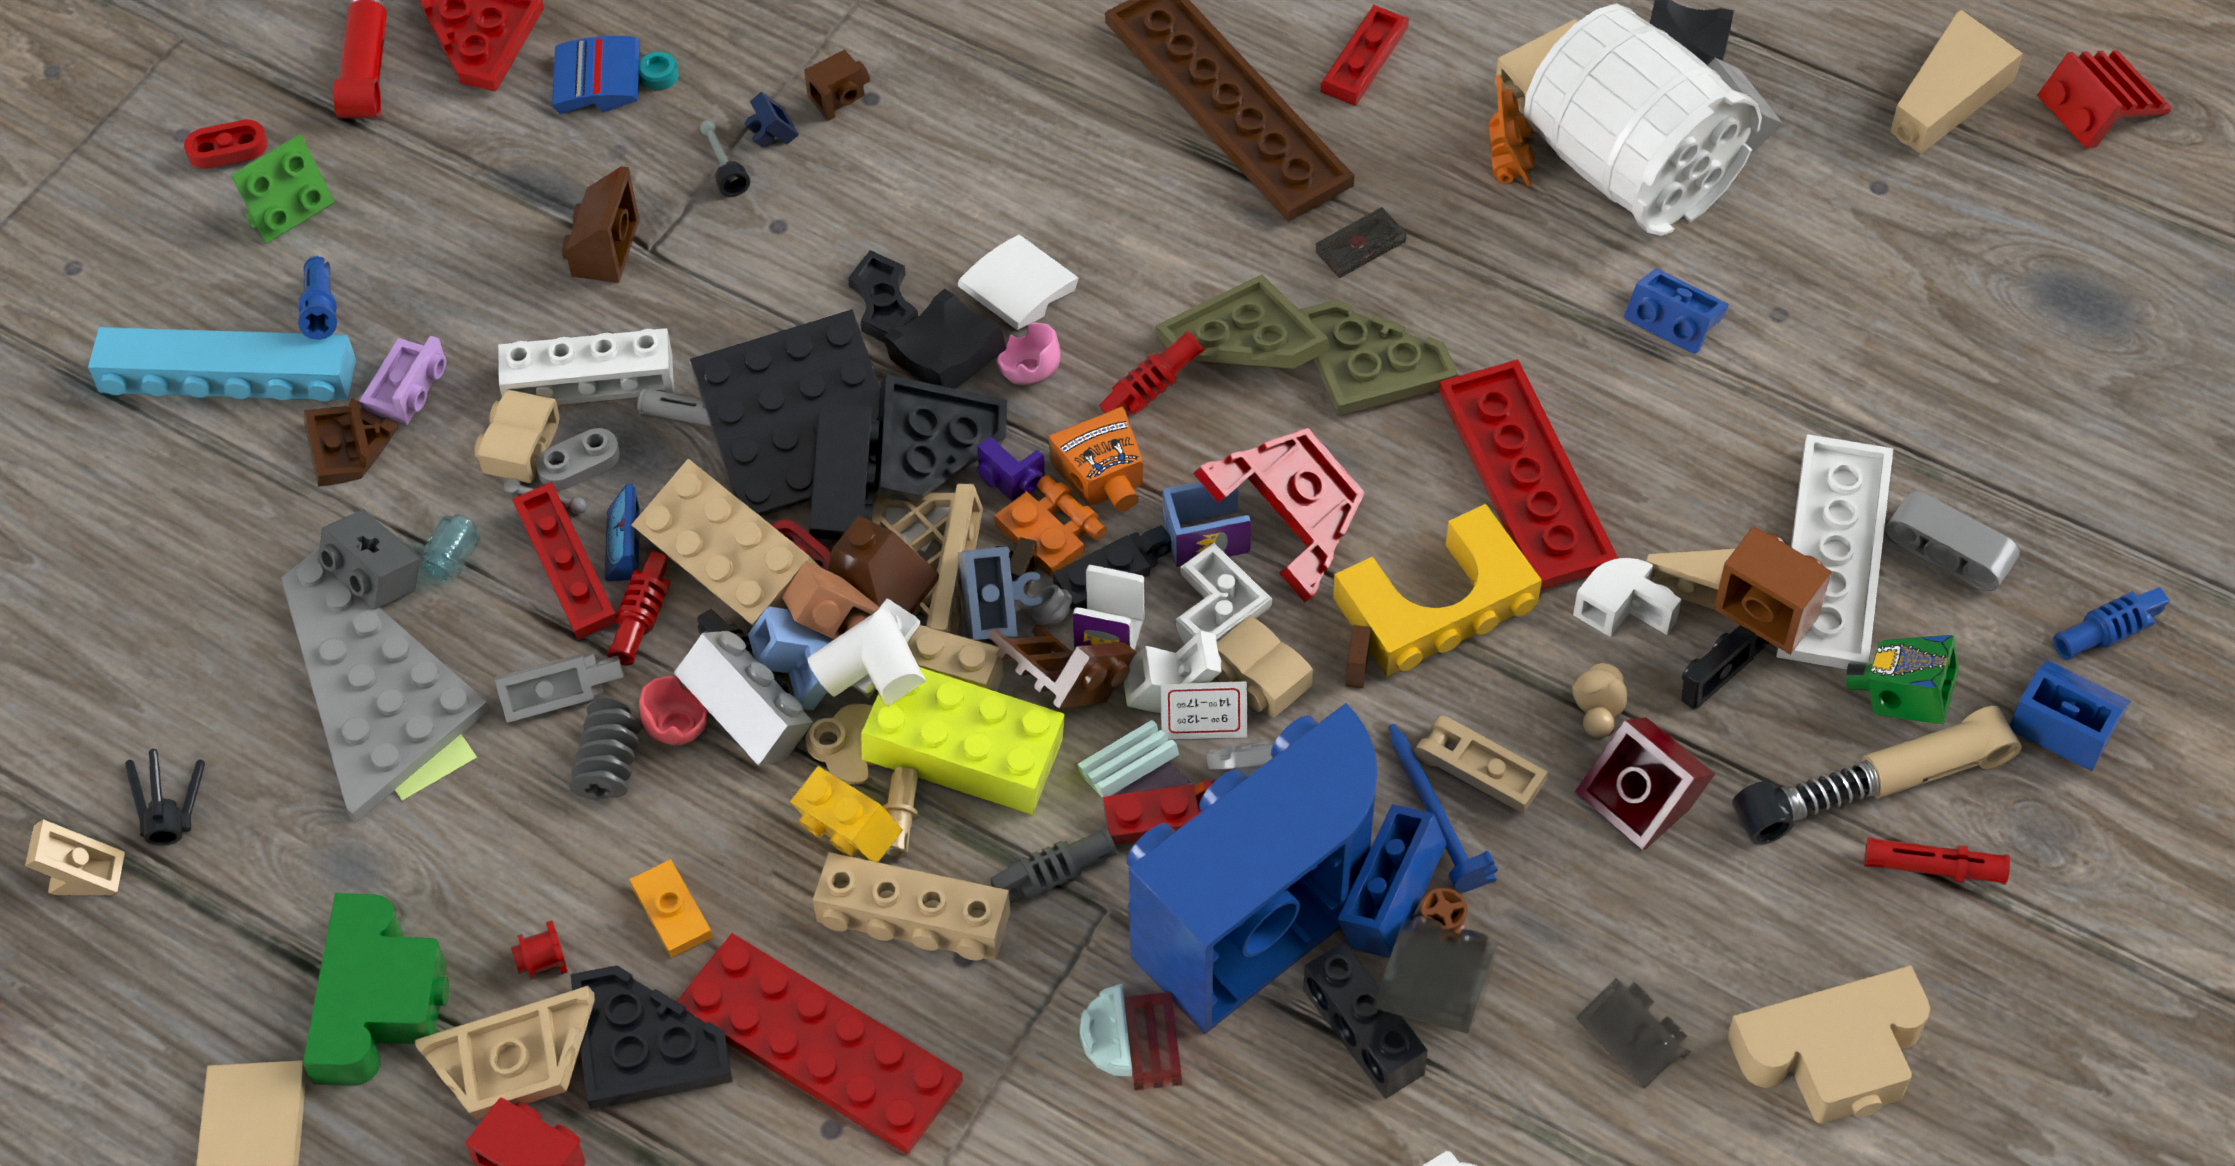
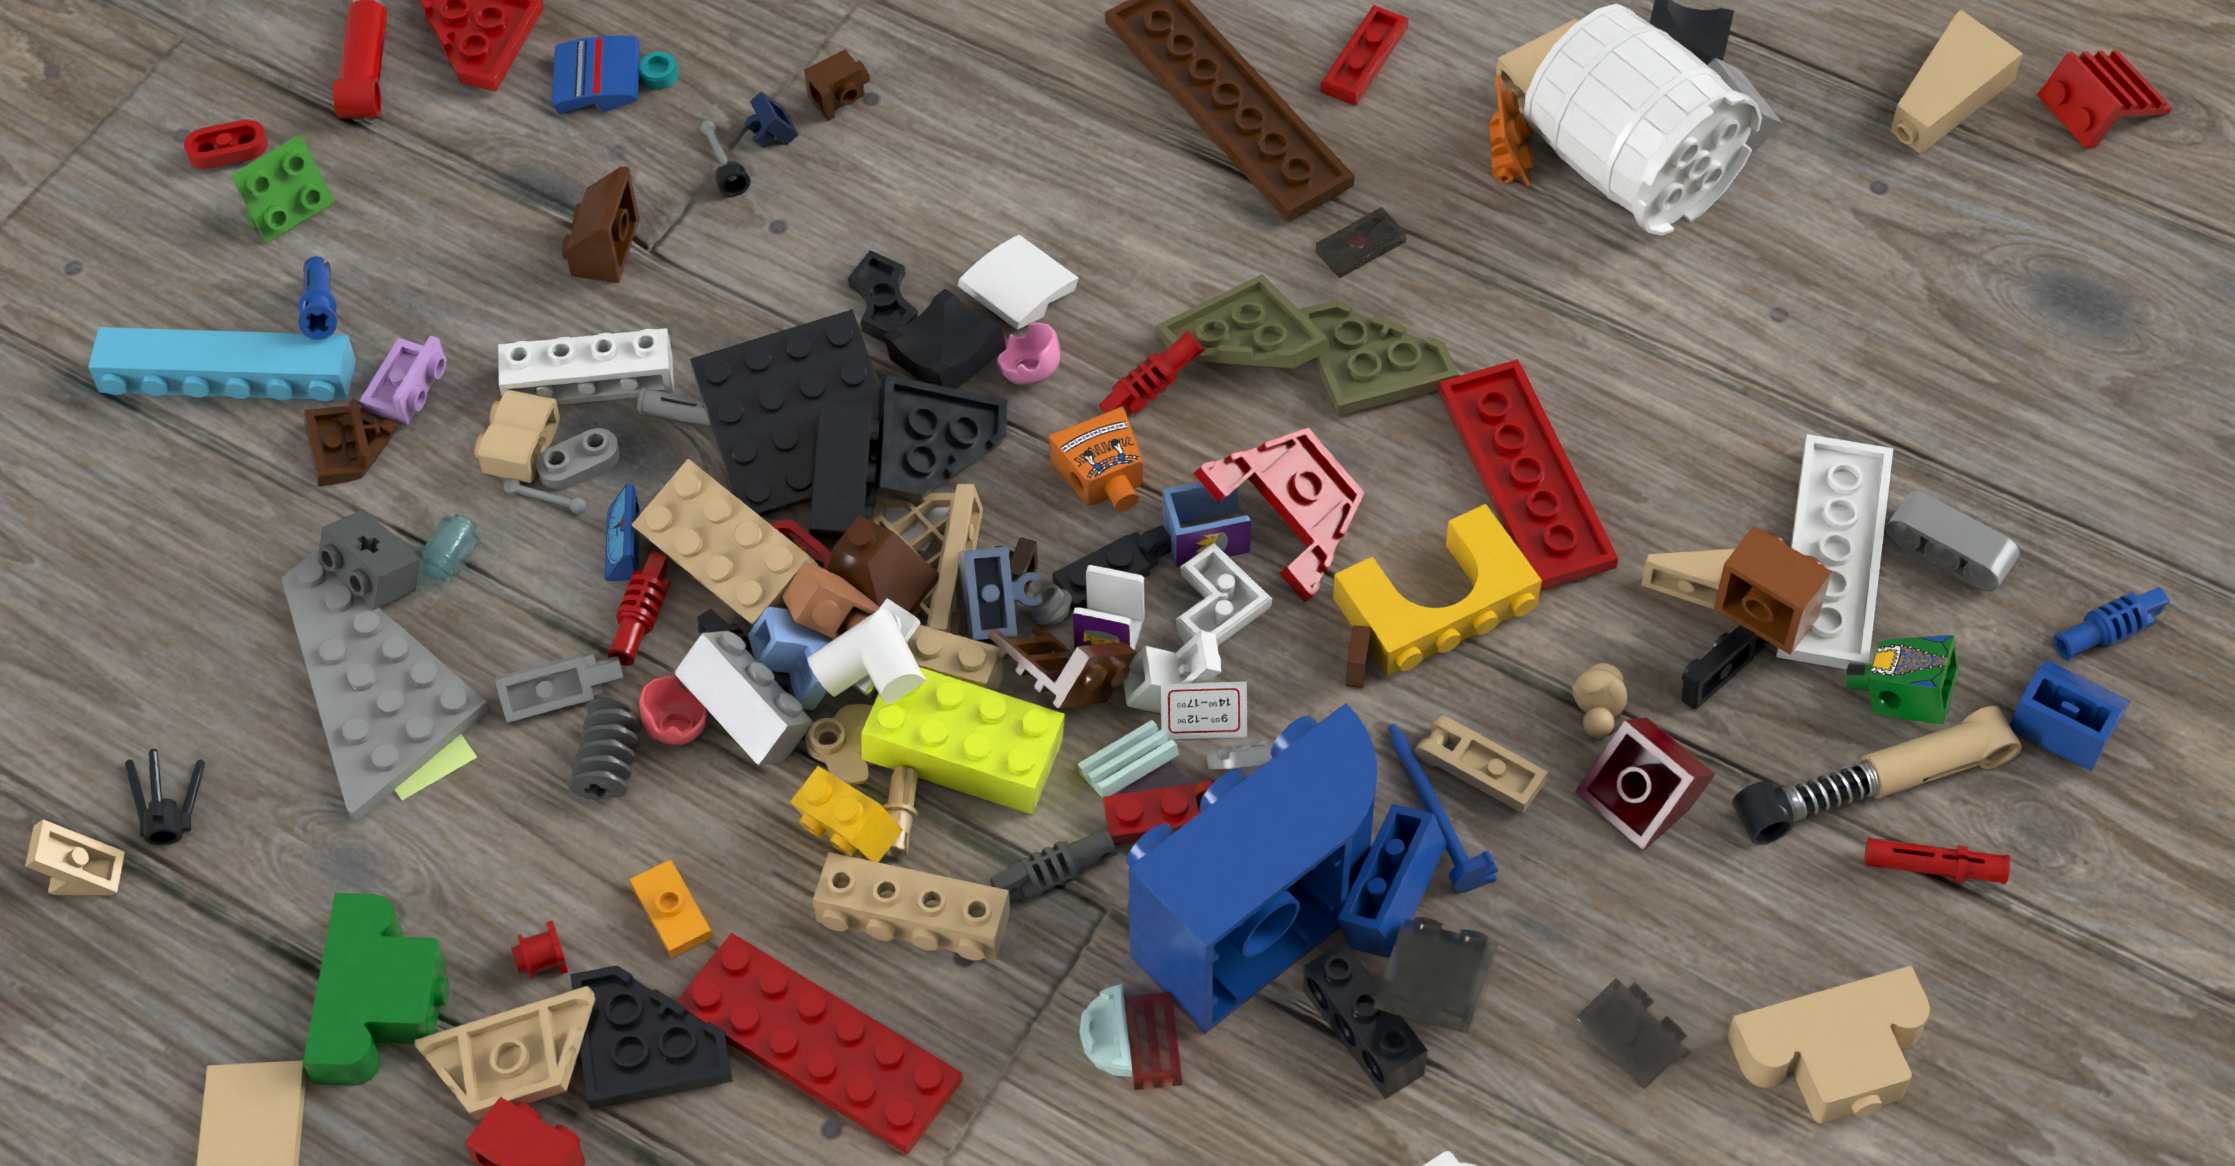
red plate [512,482,617,640] -> none
dark purple bracket [977,437,1045,502] -> none
orange plate [994,475,1107,578] -> none
tan brick [1216,616,1313,718] -> none
dark orange wheel [1419,888,1468,947] -> none
white brick [1573,558,1682,637] -> none
blue bracket [1624,268,1729,354] -> none

